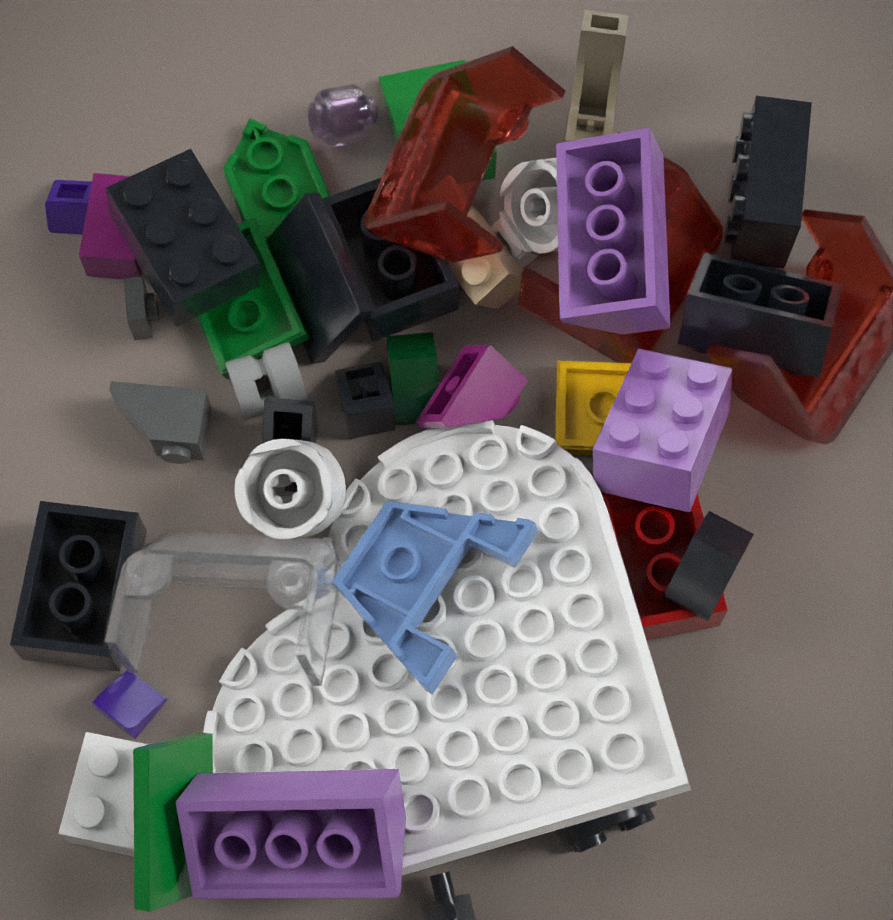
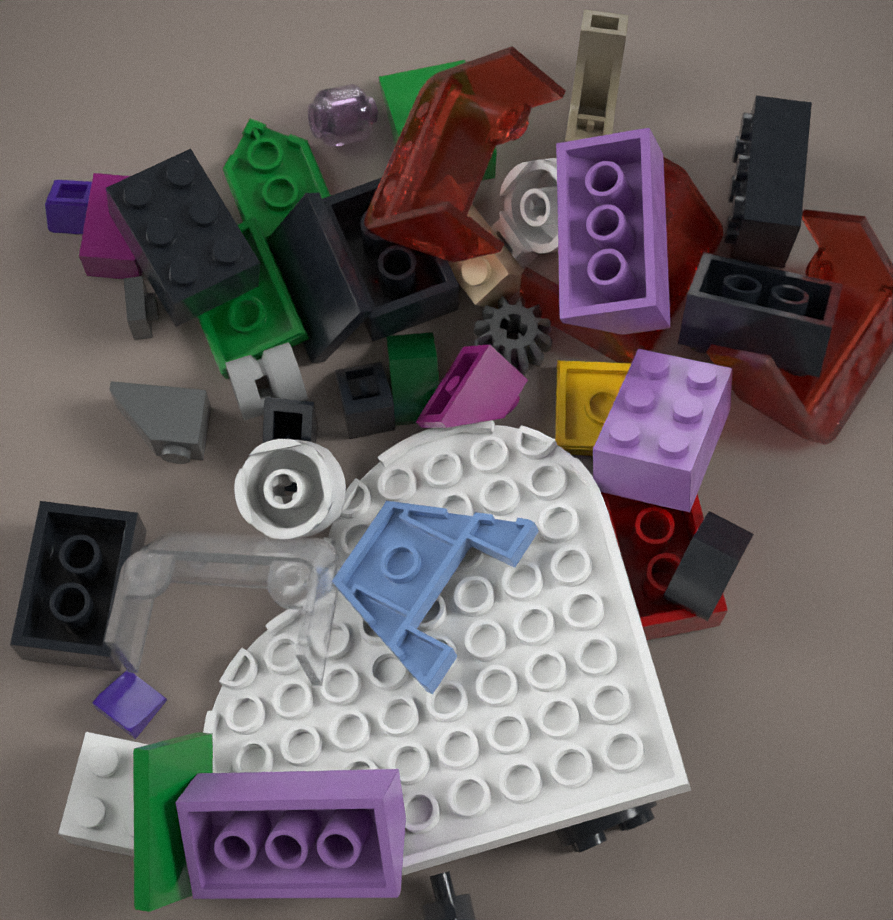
none -> dark grey gear [474,296,553,376]

